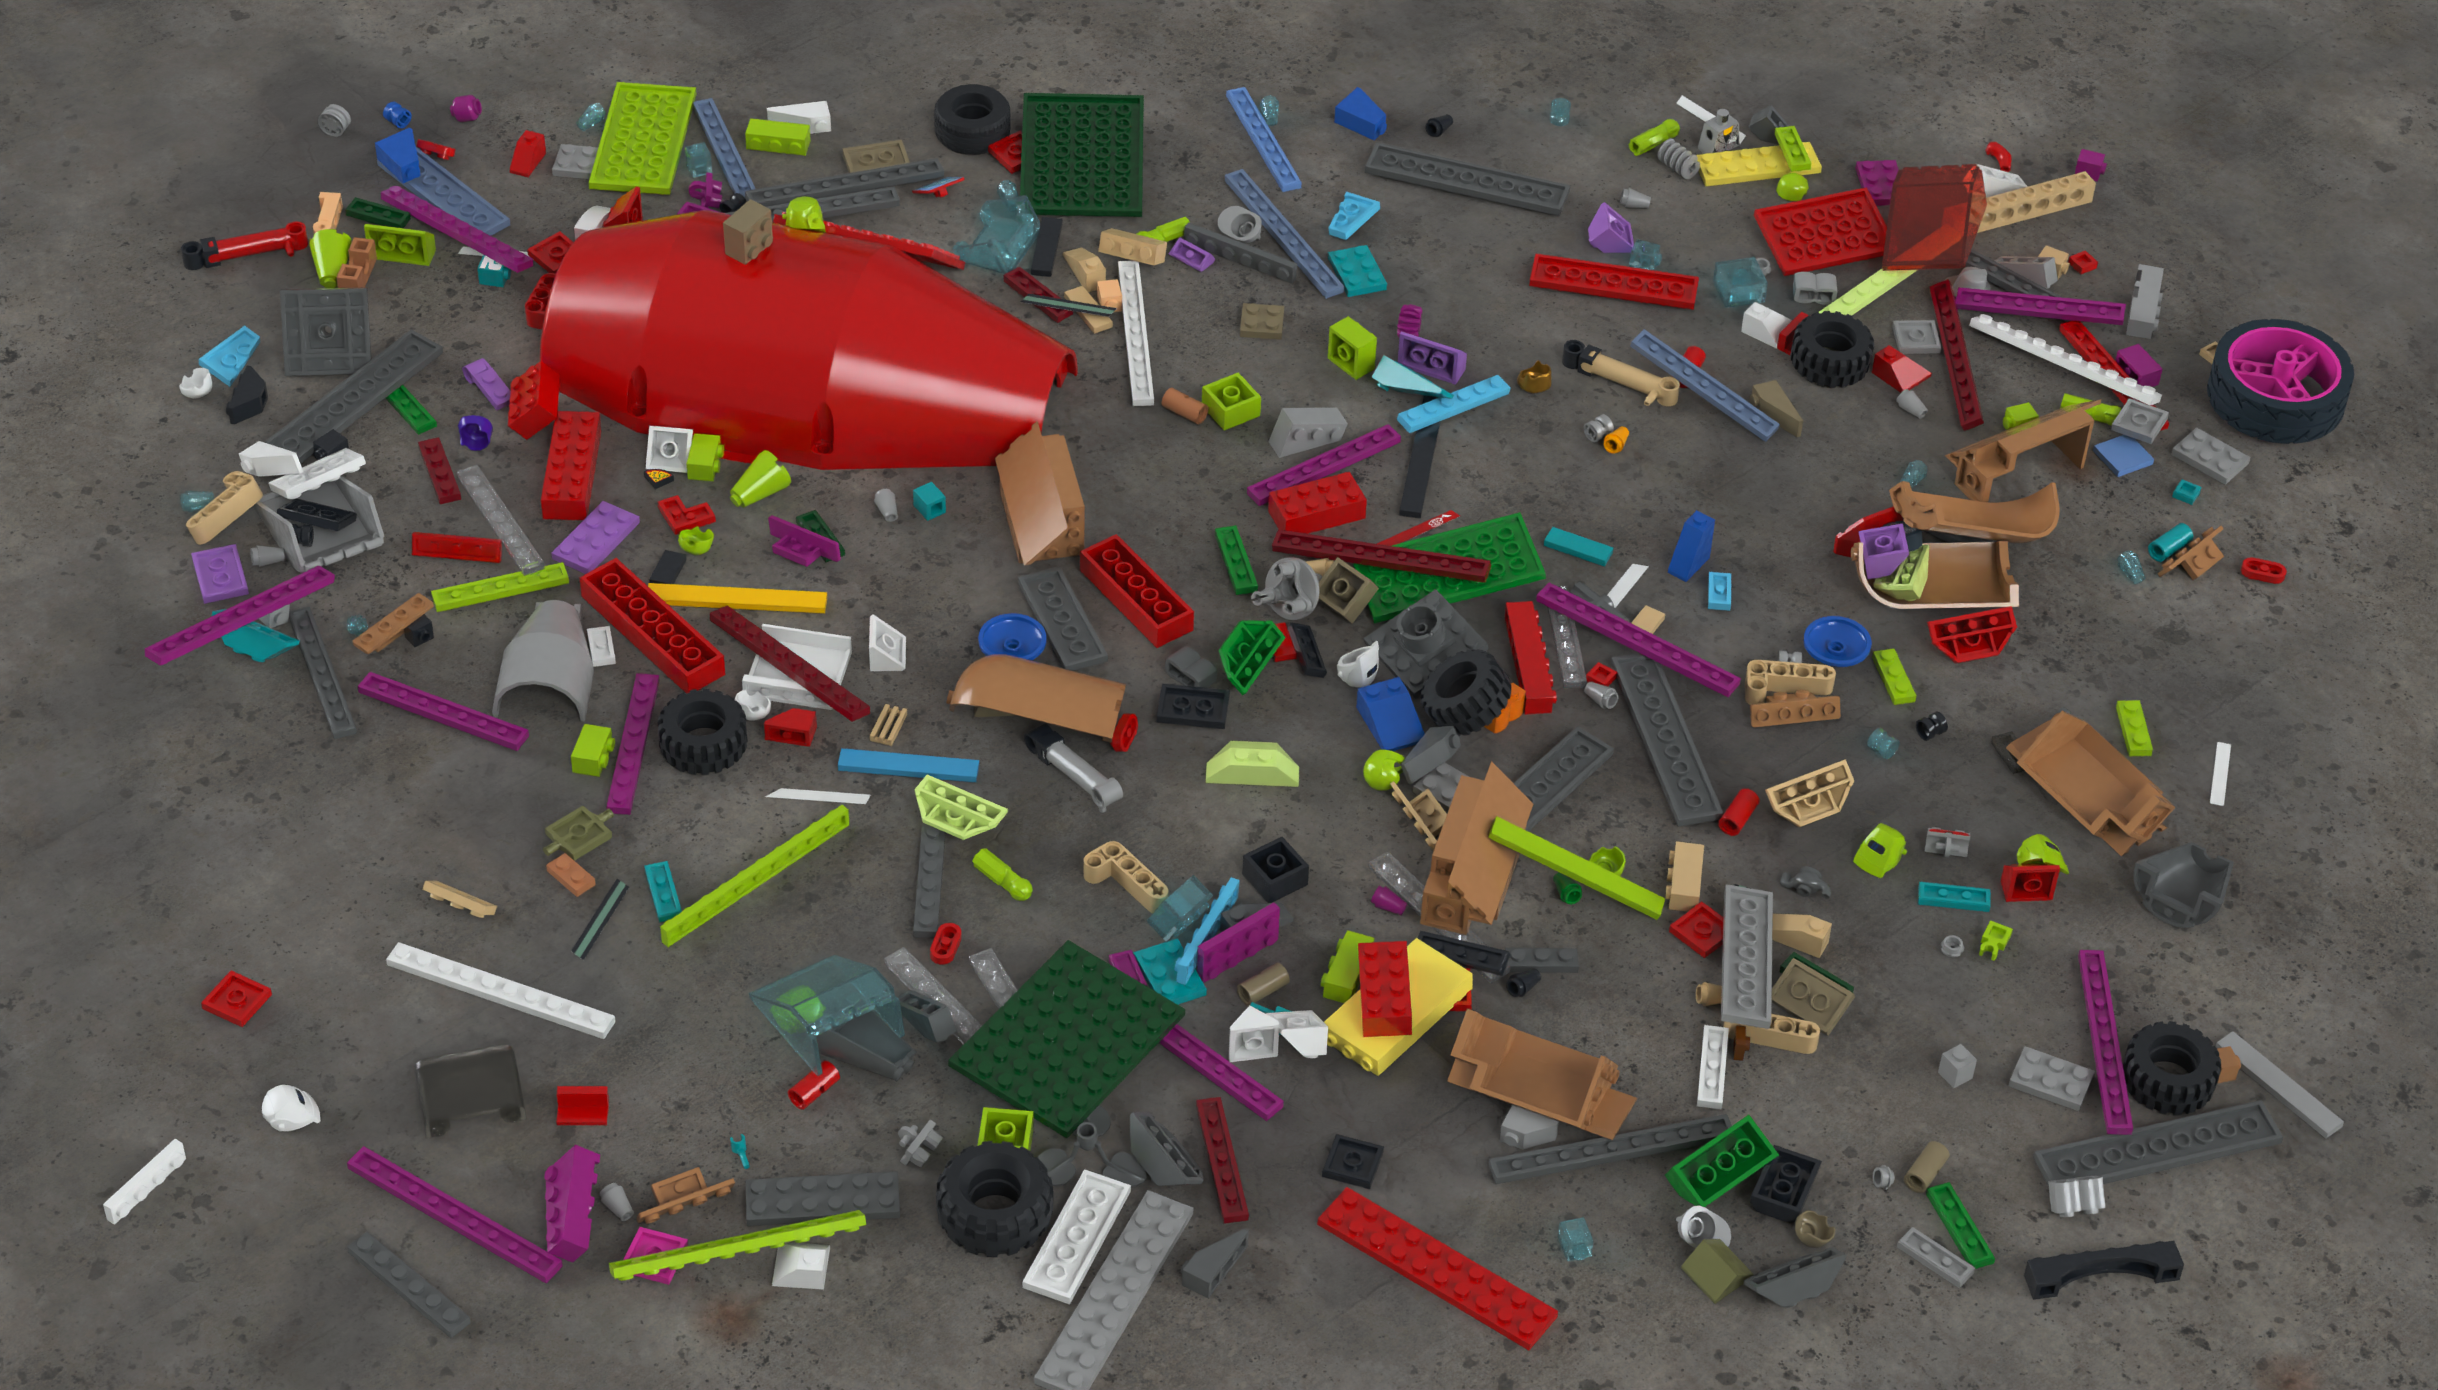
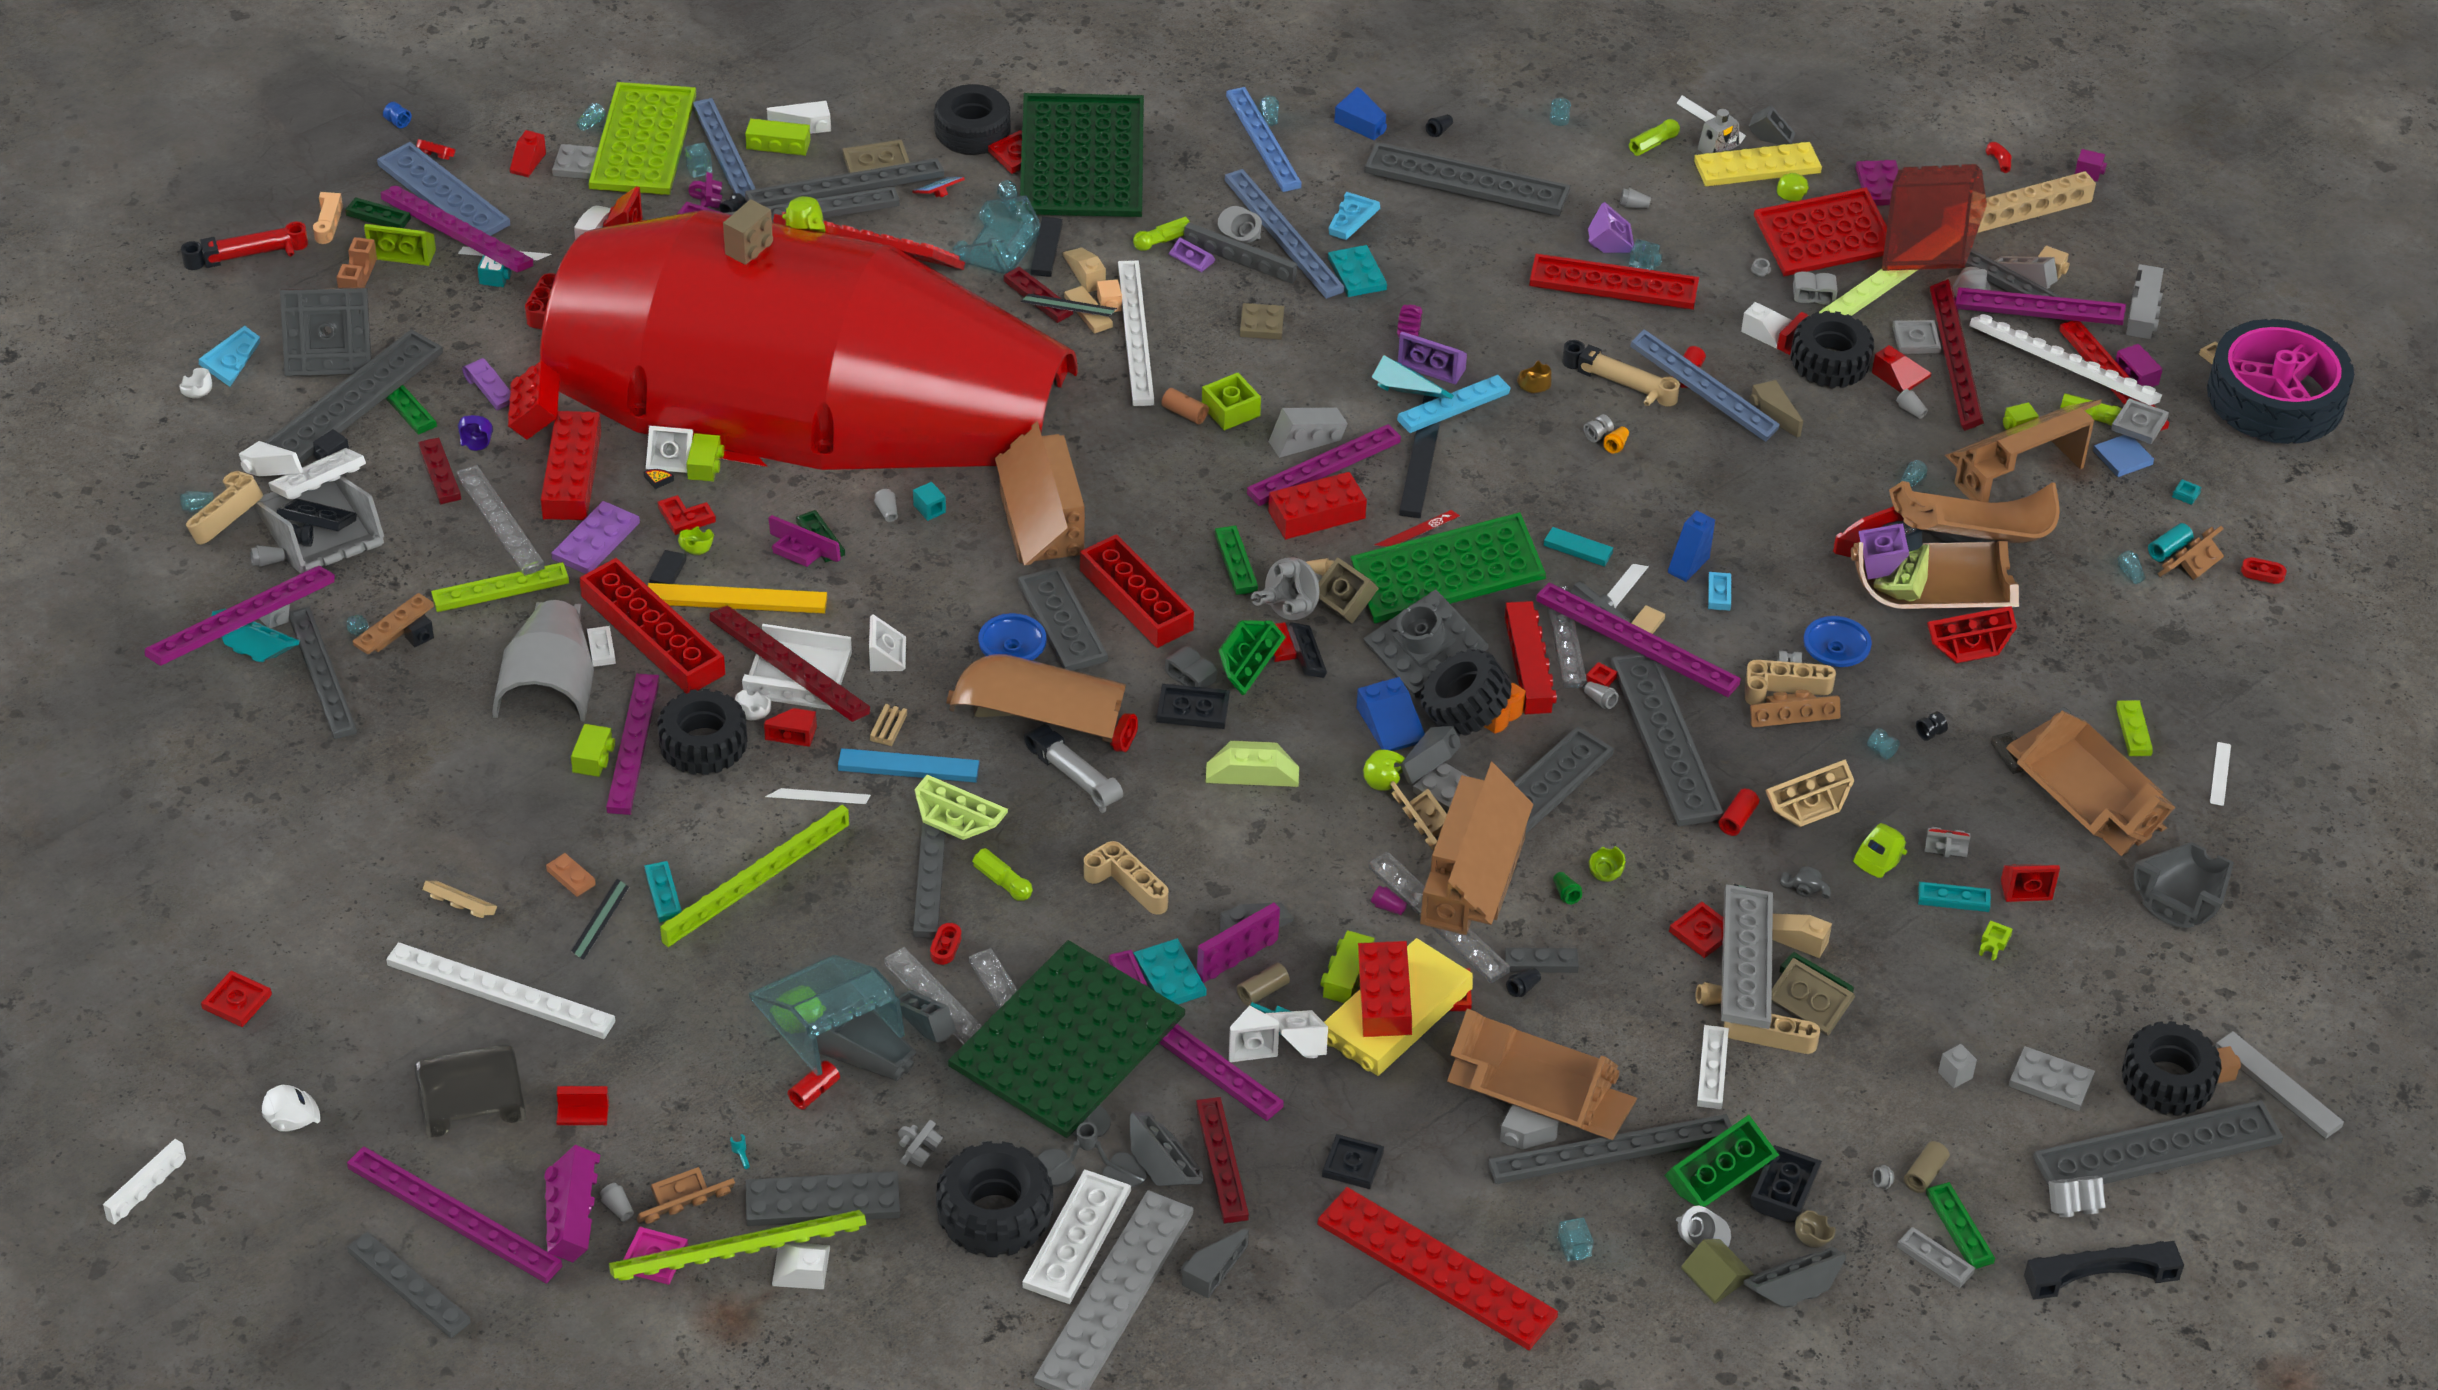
medium lavender tile [191,544,249,604] -> none
black slope [226,365,268,425] -> none
lime cone [310,229,352,288] -> none
light grey wheel [318,104,351,137] -> none
magenta plate [358,672,529,751] -> none
blue slope [375,128,421,183] -> none
red tile [412,532,502,563] -> none
magenta head [450,95,482,122] -> none
red plate [527,231,573,274] -> none
olive plate [543,806,614,861] -> none
lime cone [730,450,791,508] -> none
lime brick [977,1107,1033,1151] -> none
tan brick [1098,228,1167,265] -> none
clear light blue brick [1147,875,1213,942] -> none
medium azure plate [1174,877,1240,985] -> none
black brick [1242,836,1309,903] -> none
dark red plate [1272,530,1491,583] -> none
lime brick [1328,316,1377,380] -> none
white helmet [1337,641,1379,688] -> none
black tile [1418,930,1510,976] -> none
lime tile [1488,816,1665,920] -> none
light grey piece [1657,138,1700,179] -> none
tan brick [1665,841,1704,912] -> none
clear light blue brick [1713,257,1768,308] -> none
reddish brown plate [1733,1026,1750,1061] -> none
lime plate [1775,126,1812,172] -> none
lime plate [1872,648,1916,705] -> none
light grey plate [1941,935,1964,957] -> none
white slope [1963,164,2028,198] -> none
lime helmet [2017,834,2069,875] -> none
red plate [2068,251,2098,274] -> none
magenta plate [2078,950,2133,1135] -> none
light grey plate [2171,427,2251,485] -> none

